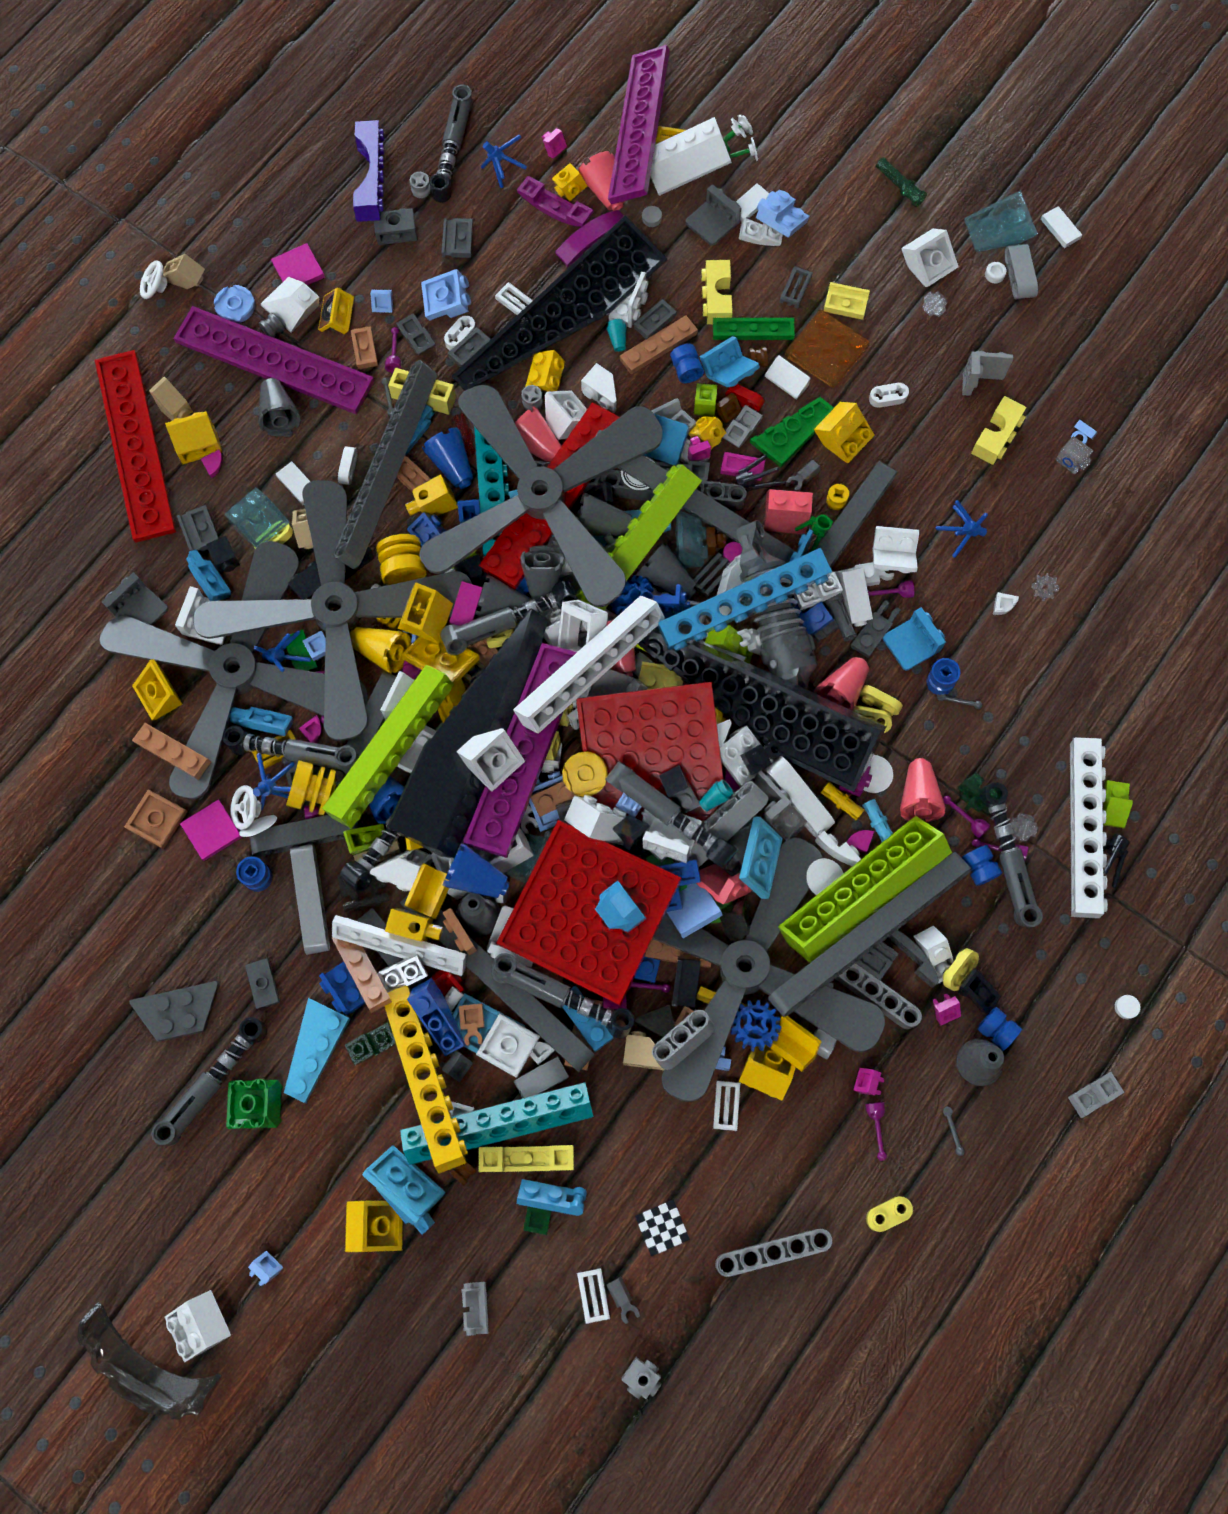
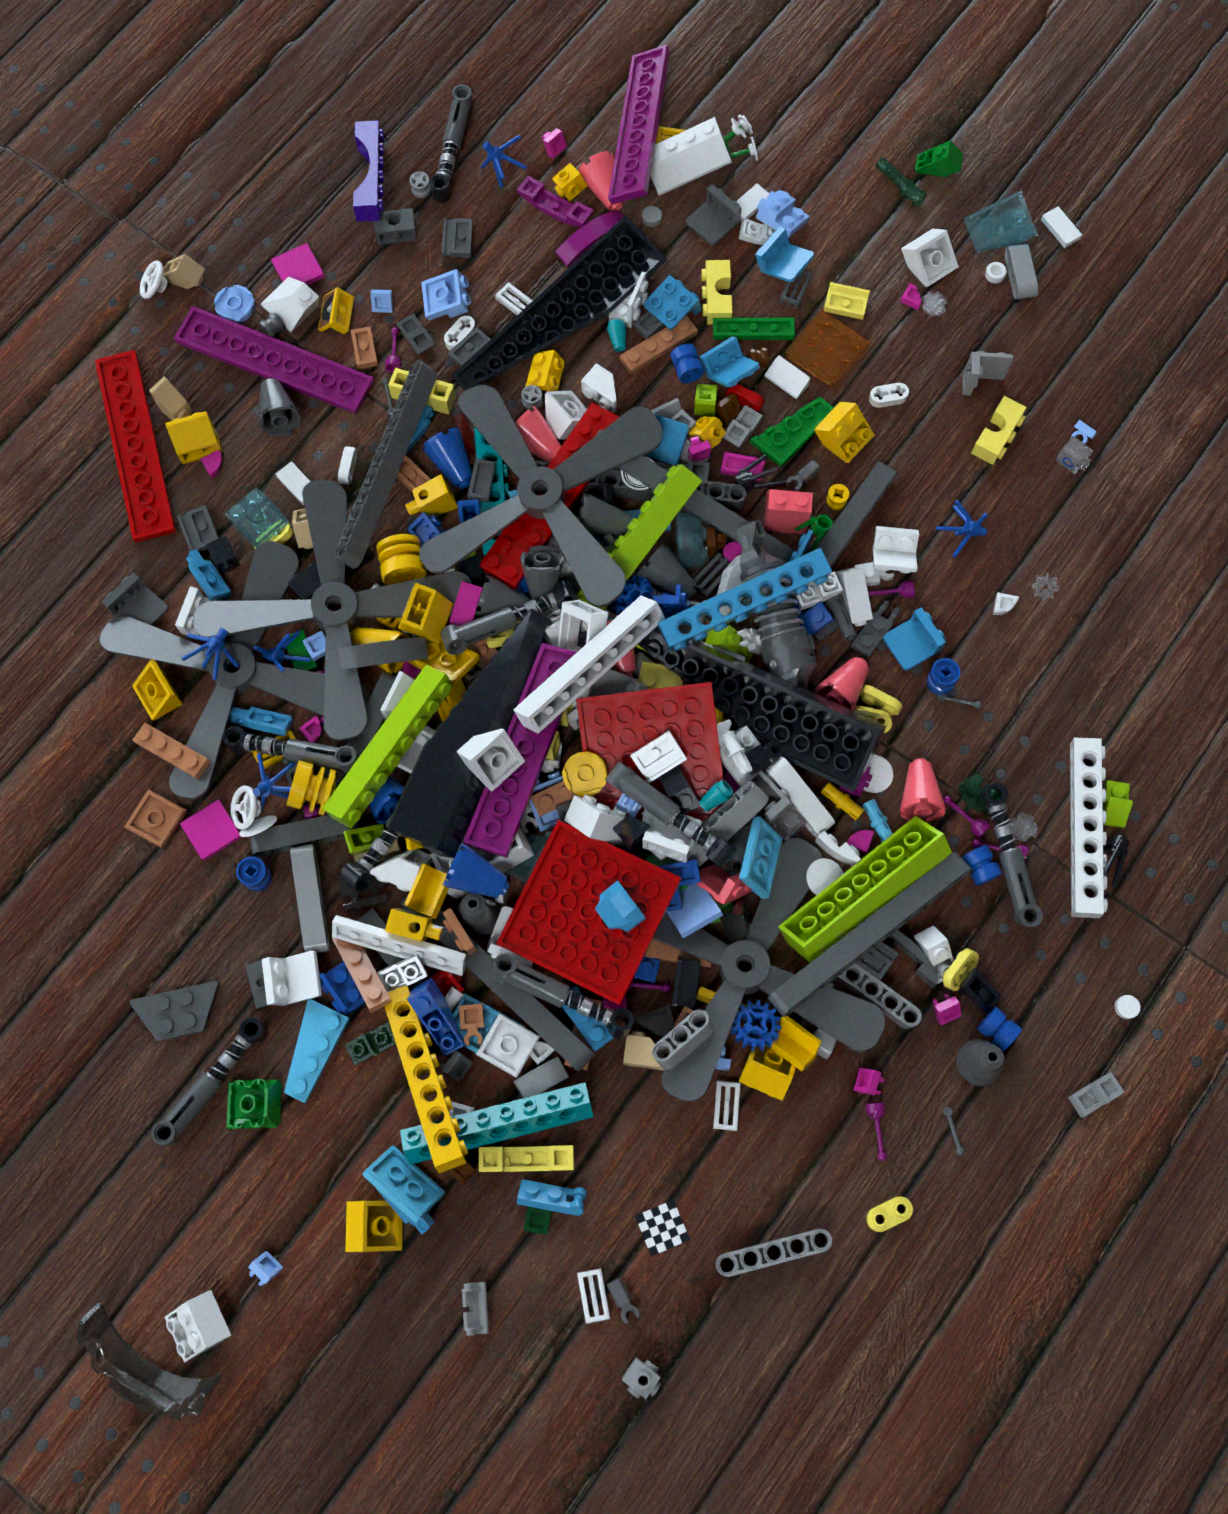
none -> blue plant [181,627,239,680]
none -> white bracket [262,951,322,1006]
none -> dark grey slope [337,637,428,671]
none -> dark grey tile [467,459,497,503]
none -> white plate [630,731,687,783]
none -> dark azure bracket [644,275,702,330]
none -> white axle [720,731,752,775]
none -> dark azure bracket [755,227,814,282]
none -> dark pink tile [900,283,921,310]
none -> green slope [915,141,963,177]

